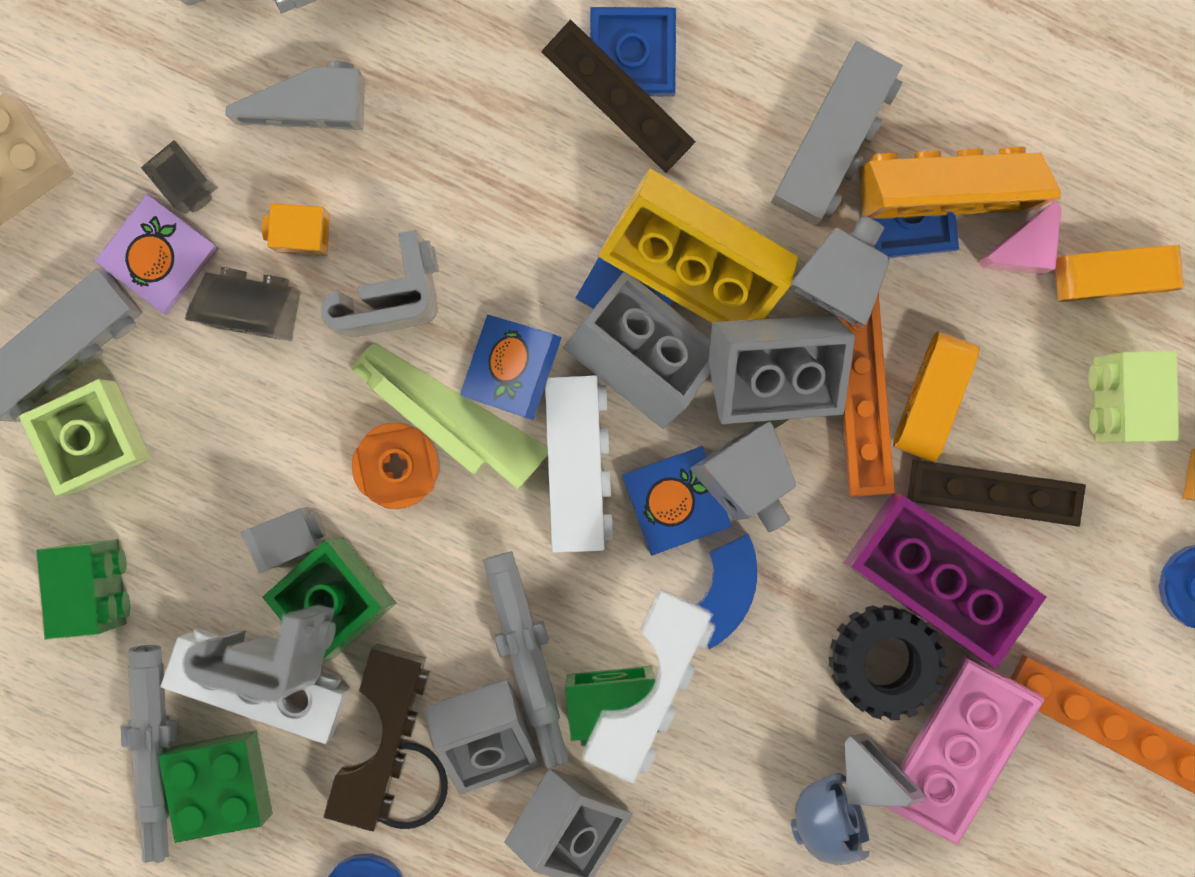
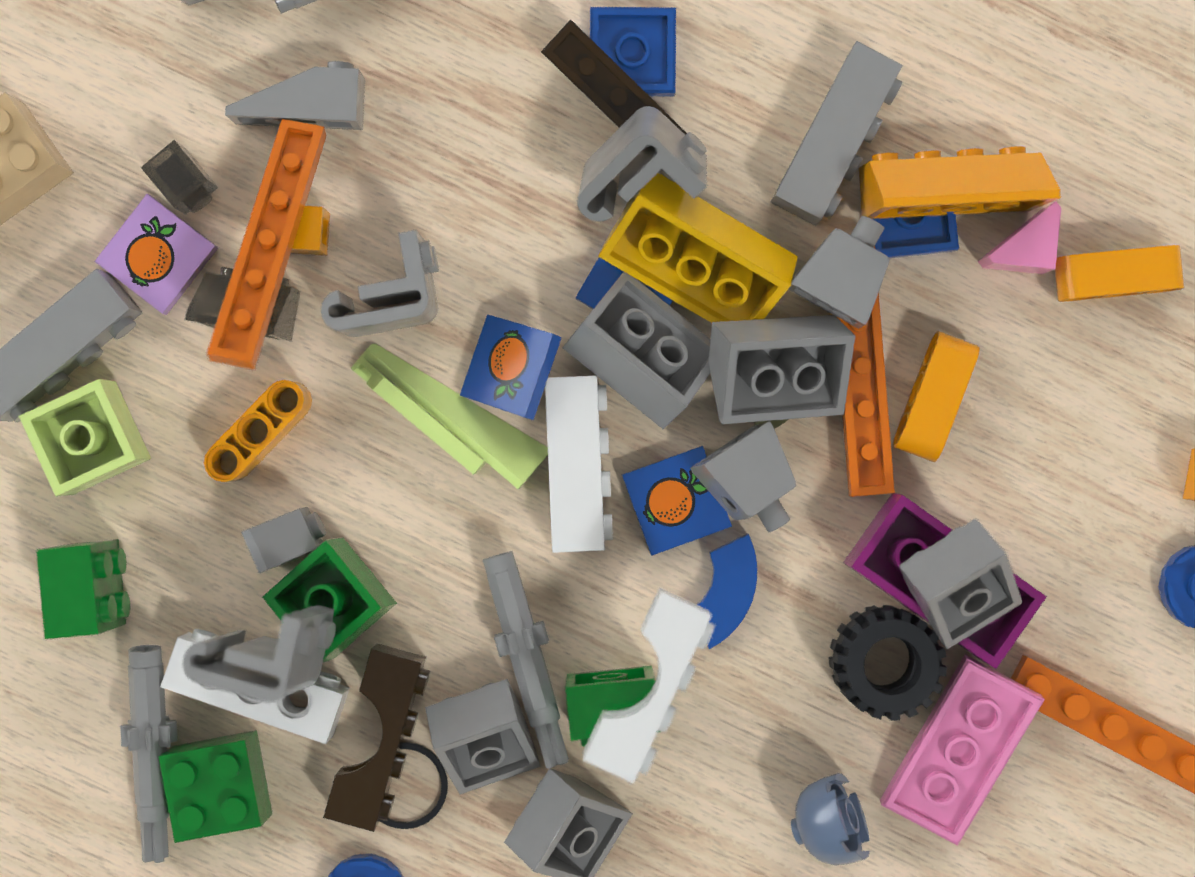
orange plate [352,423,440,509] -> none
light grey slope [845,733,927,807] -> none
dark brown tile [907,459,1086,527] -> none
yellowish green brick [1088,351,1179,443] -> none
none -> light orange beam [204,380,312,482]
none -> orange plate [206,119,327,370]
none -> light grey piece [577,106,707,222]
none -> light grey slope [899,519,1023,649]

